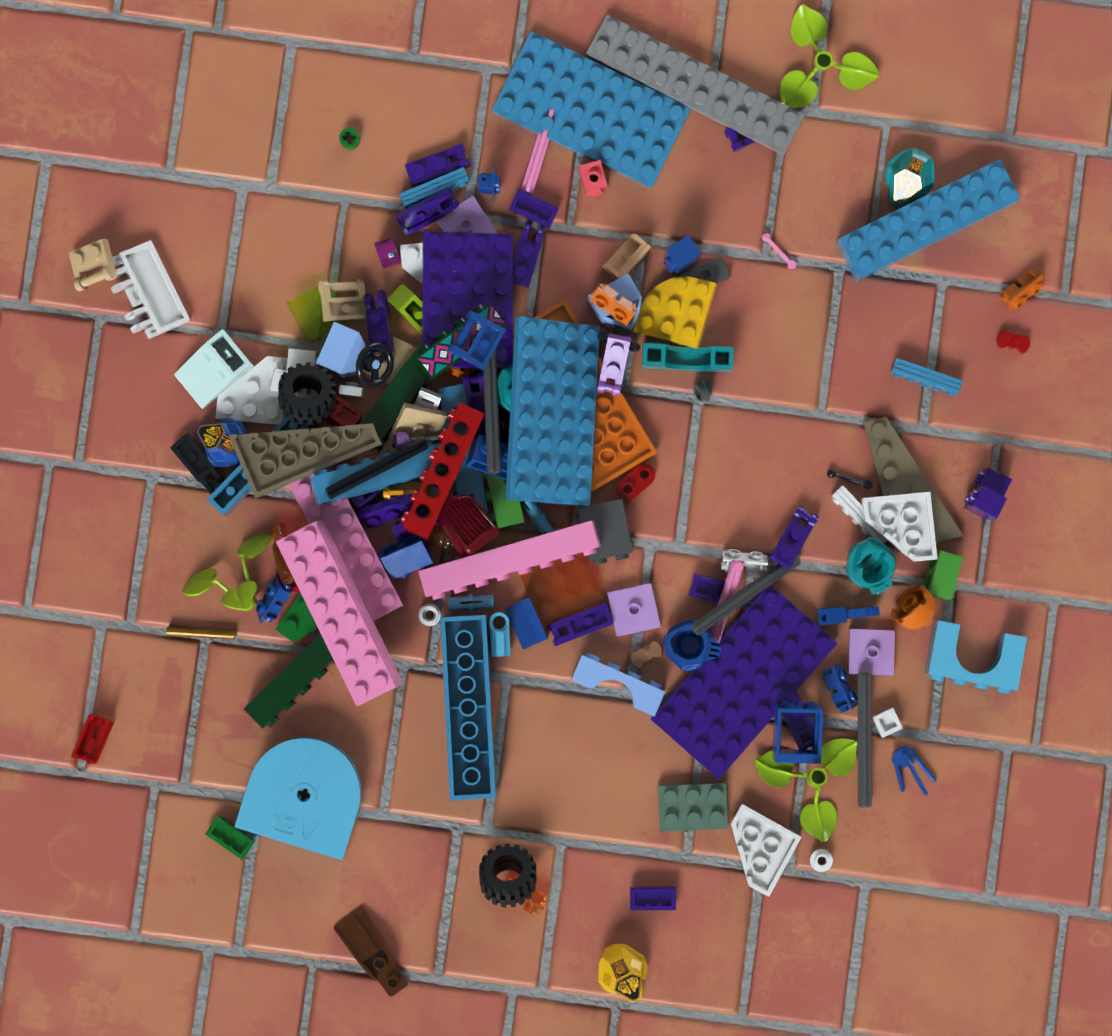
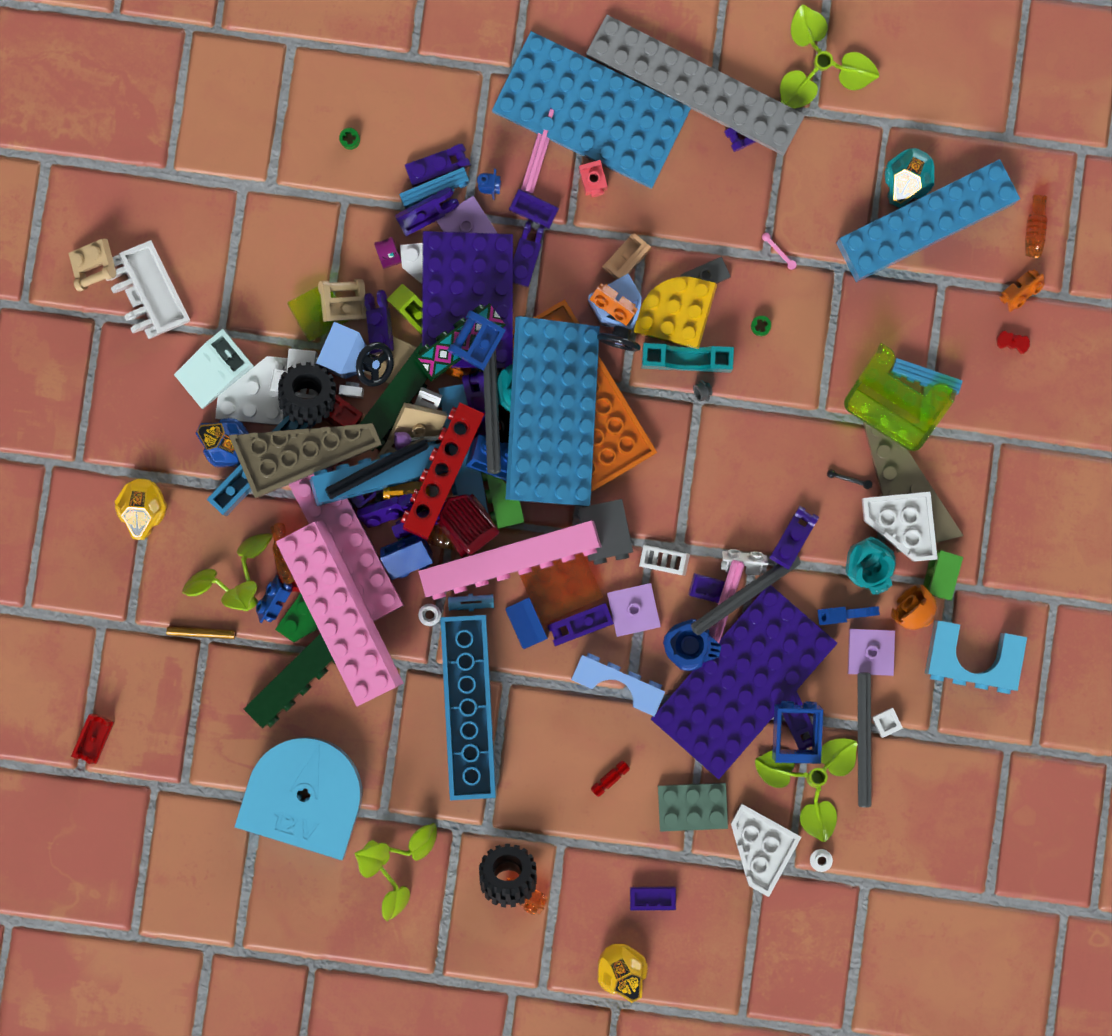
black hinge [170,433,225,494] -> none
green plate [205,815,256,860] -> none
reddish brown piece [334,907,408,997] -> none
medium azure piece [489,611,511,657] -> none
medium azure pin [521,501,556,535] -> none
plate [597,333,631,396] -> none
red plate [616,464,656,501] -> none
medium nougat piece [630,641,663,668] -> none
blue brick [663,235,701,276] -> none
blue hinge [822,664,858,713] -> none
white piece [831,485,887,543] -> none
blue plant [891,745,936,795] -> none
dark purple brick [964,467,1012,521] -> none
none -> yellow helmet [115,478,167,540]
none -> lime plant [354,822,437,921]
none -> red axle [591,760,630,797]
none -> white slope [639,544,690,576]
none -> green bush [751,316,771,337]
none -> clear neon green windscreen [844,343,957,451]
none -> clear orange hinge [1025,195,1048,258]

